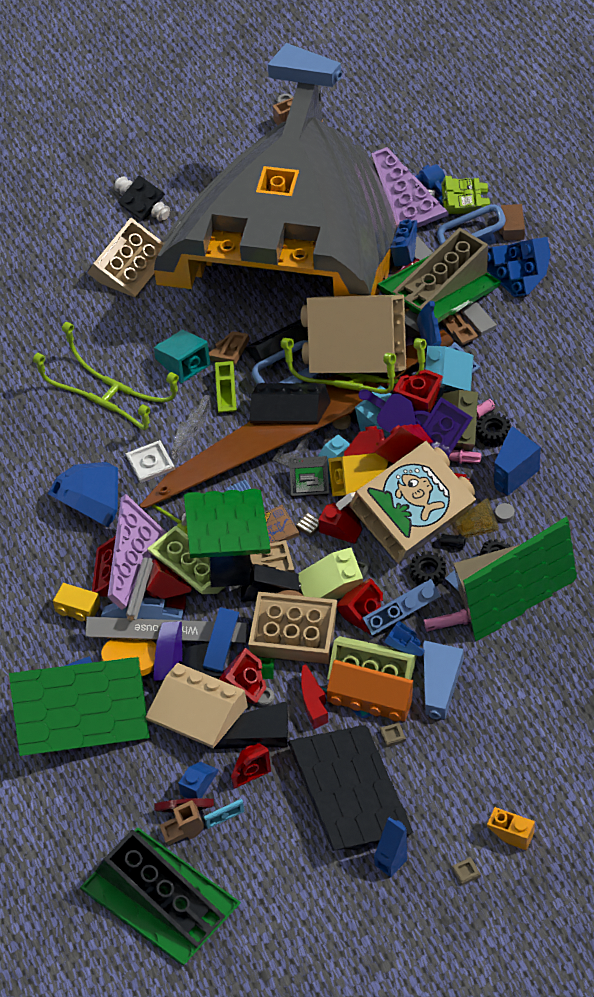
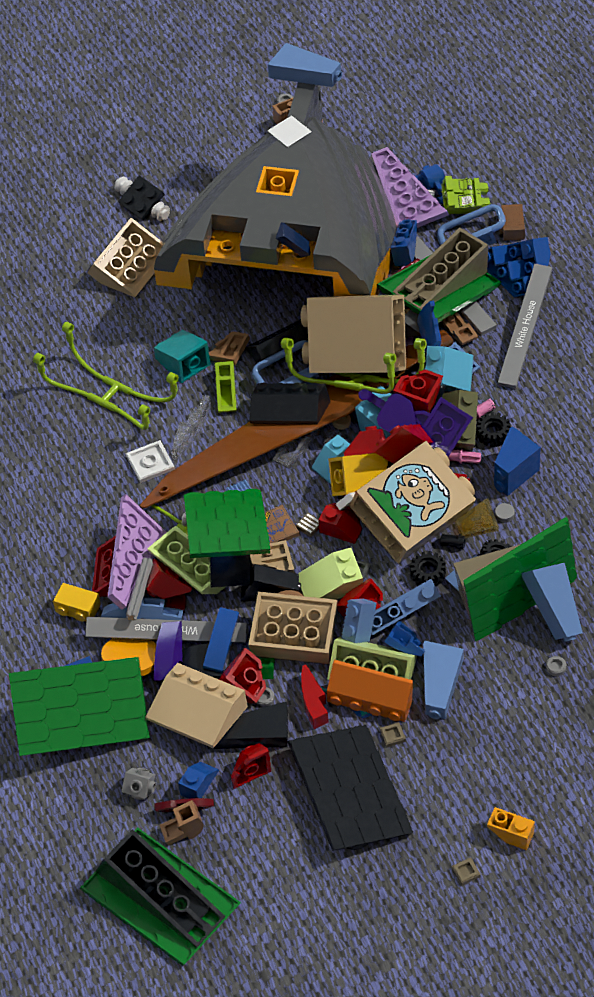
blue brick [47,462,118,527] -> none
medium azure slope [201,799,244,829] -> none
tile [289,456,329,497] -> none
blue slope [374,817,407,877] -> none
bright pink pin [424,609,471,632] -> none
none -> light grey brick [121,768,156,800]
none -> white sticker [267,116,312,147]
none -> dark blue slope [275,222,311,257]
none -> medium blue brick [341,598,377,643]
none -> light grey tile [498,264,552,389]
none -> medium blue slope [521,563,583,642]
none -> light grey tile [546,656,566,676]

